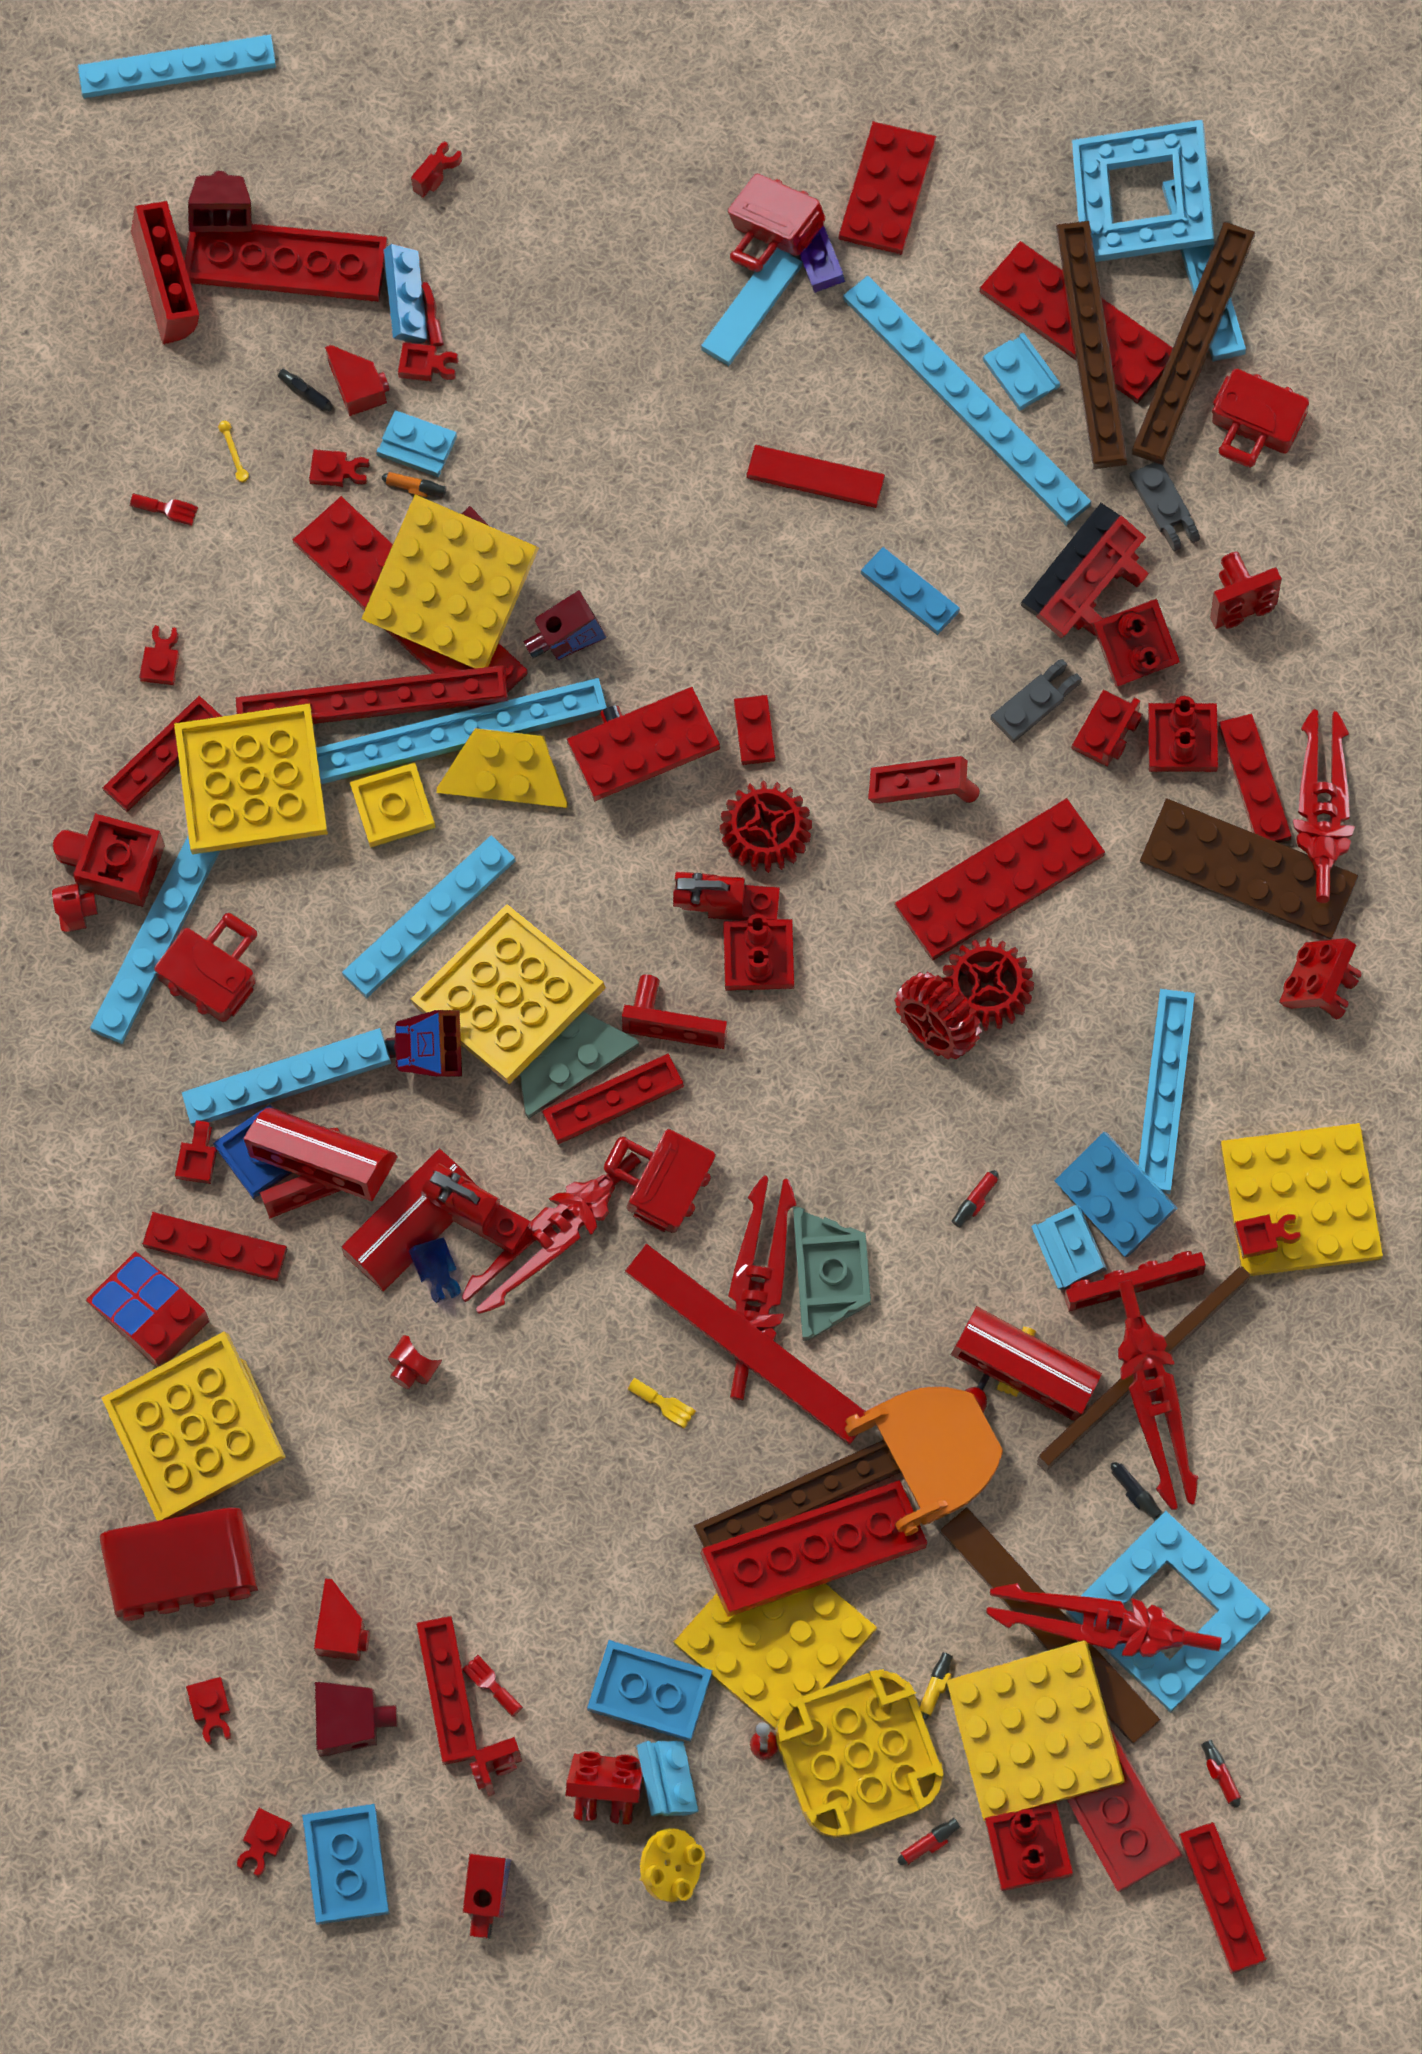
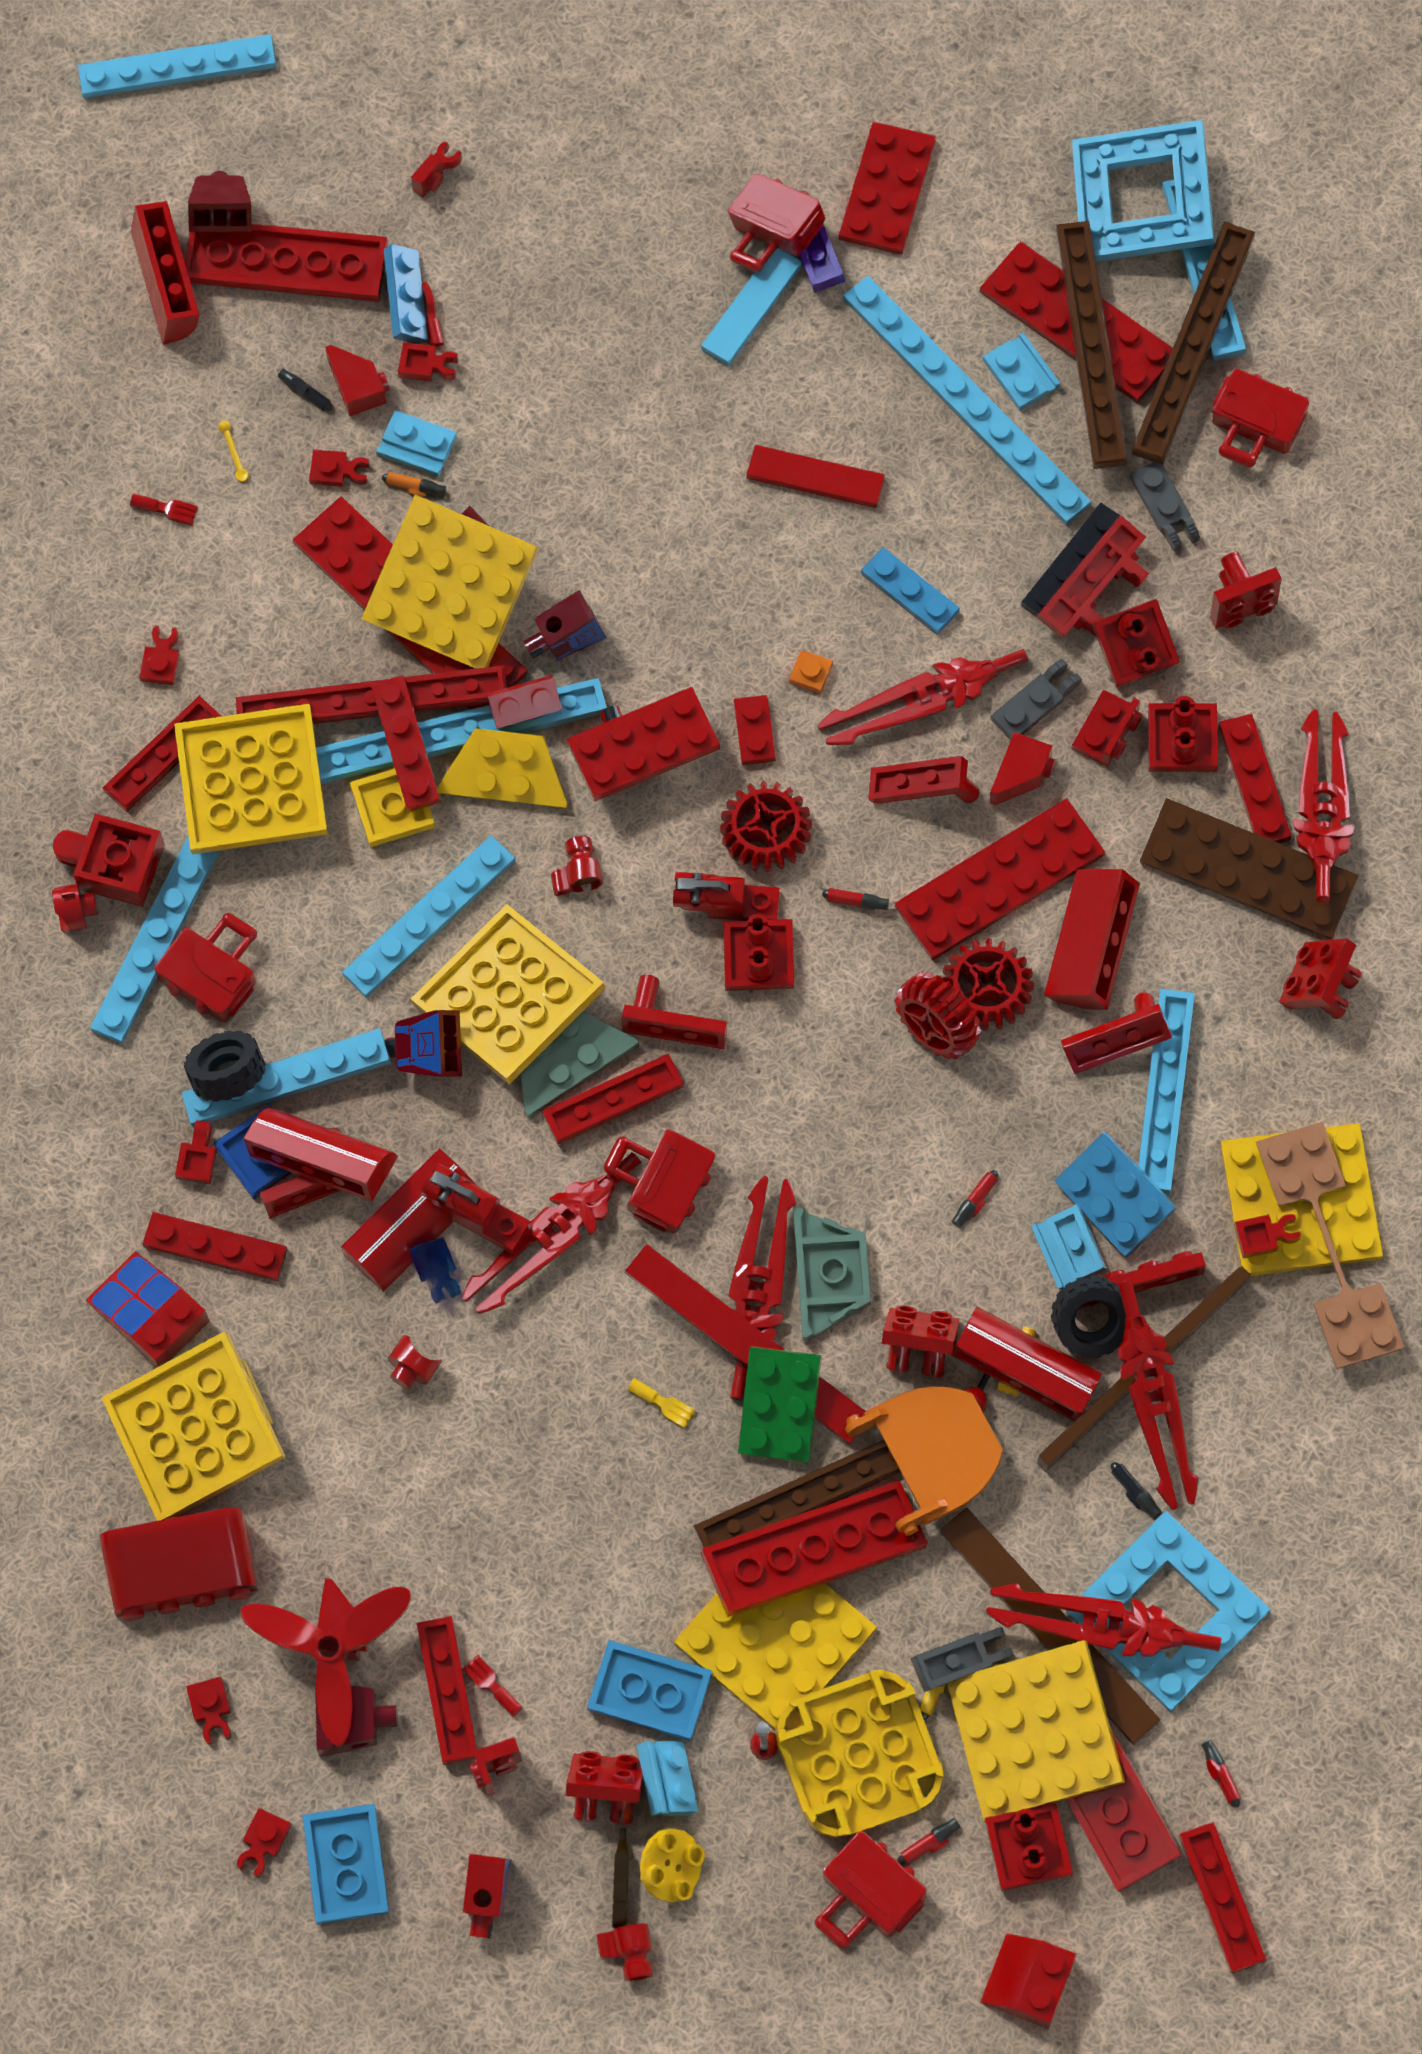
none -> black tyre [184,1030,266,1102]
none -> red piece [240,1587,411,1747]
none -> red plate [371,675,441,813]
none -> plate [487,675,562,729]
none -> red piece [551,836,603,896]
none -> red piece [596,1923,653,1982]
none -> dark brown piece [612,1828,629,1928]
none -> green plate [738,1346,822,1462]
none -> orange plate [789,650,833,694]
none -> red piece [814,1831,927,1949]
none -> red sword [818,649,1028,745]
none -> piece [822,888,889,910]
none -> red plate [881,1305,960,1378]
none -> dark grey hinge [911,1627,1014,1692]
none -> red slope [980,1933,1076,2029]
none -> red slope [989,732,1056,805]
none -> red brick [1044,869,1140,1010]
none -> black tyre [1051,1275,1127,1358]
none -> red piece [1061,992,1172,1074]
none -> nougat hinge [1256,1122,1404,1370]

